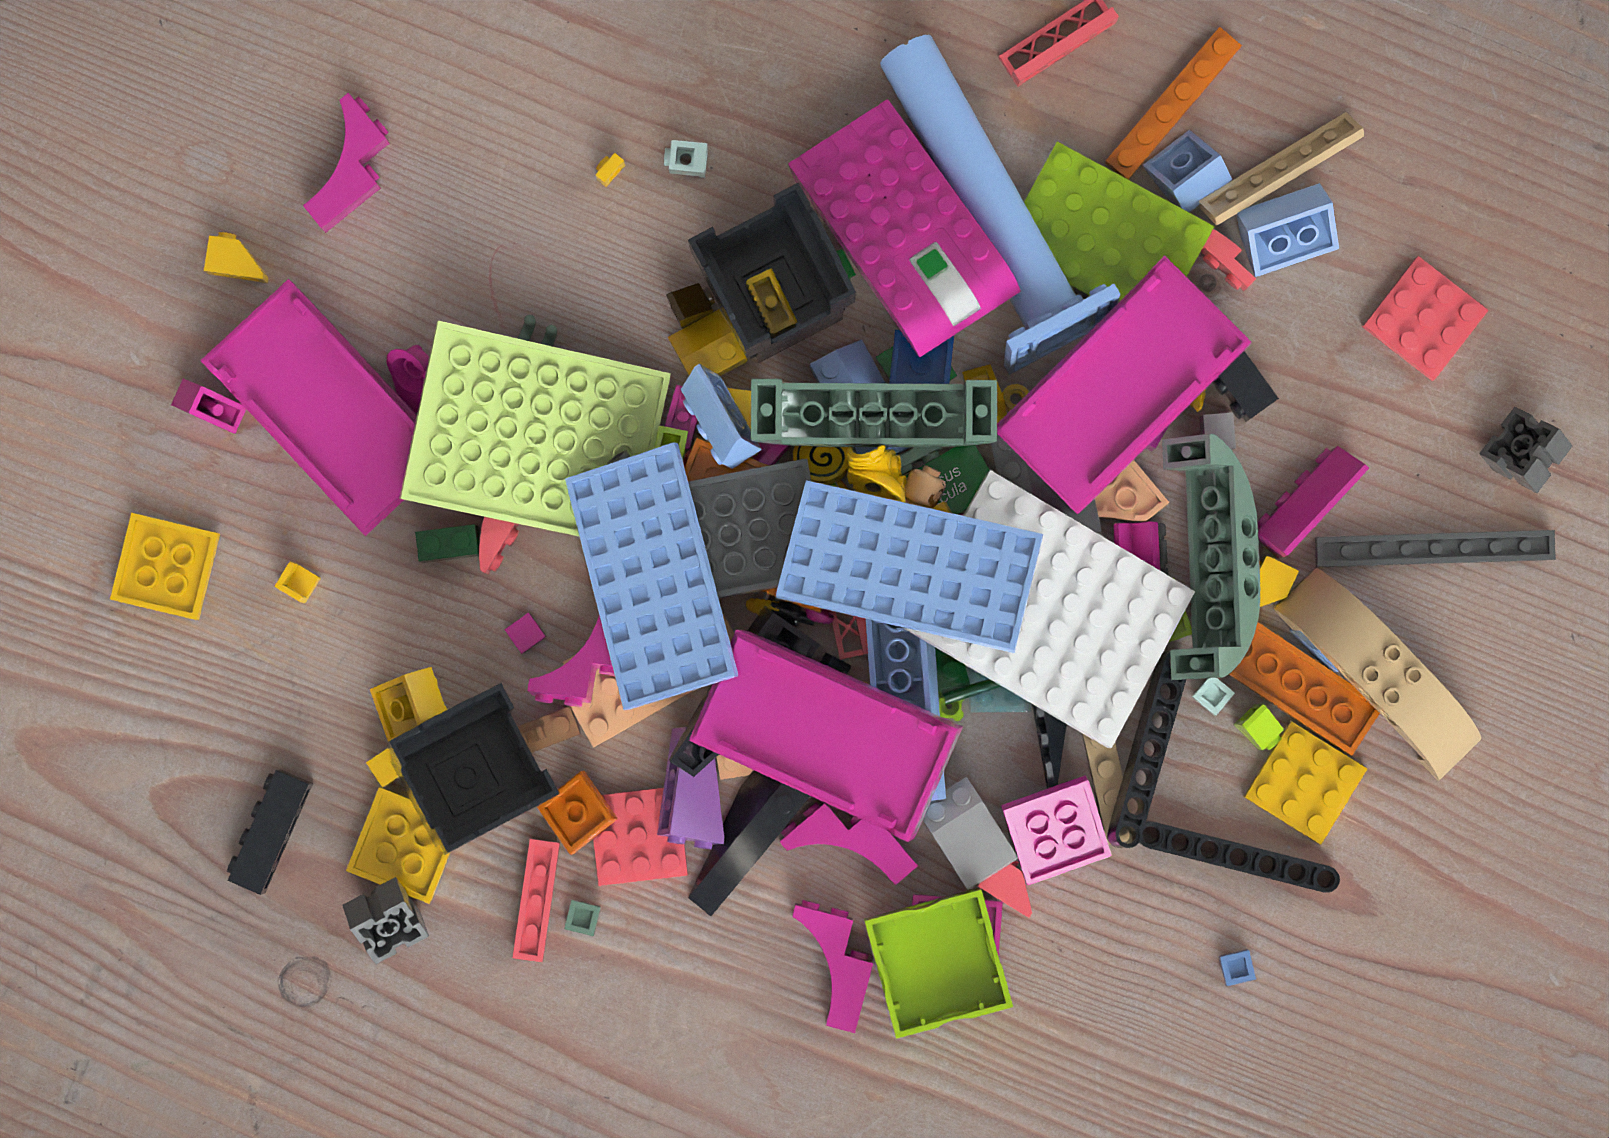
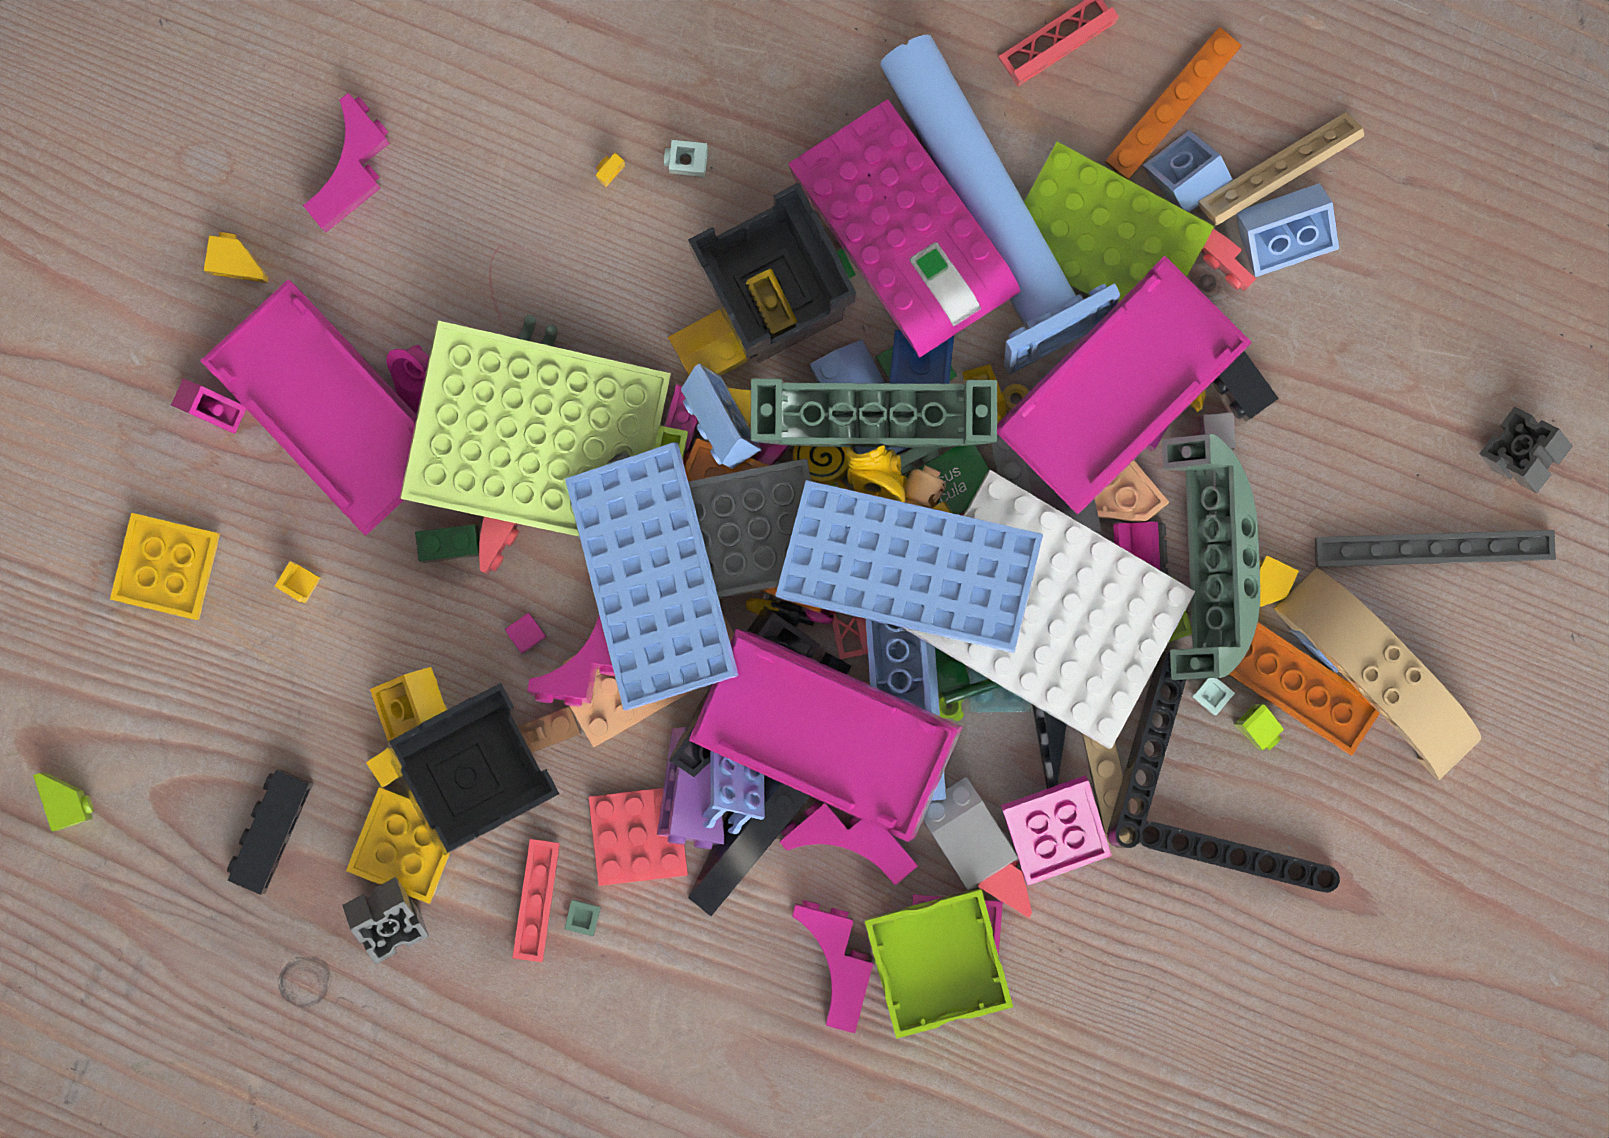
orange tile [537,771,618,855] -> none
dark brown slope [666,283,715,329] -> none
medium blue plate [1218,949,1256,986] -> none
yellow plate [1243,721,1367,845] -> none
dark pink slope [1257,446,1369,559] -> none
coral plate [1362,256,1489,381] -> none
none -> lime slope [33,772,94,832]
none -> light blue plate [703,751,765,834]

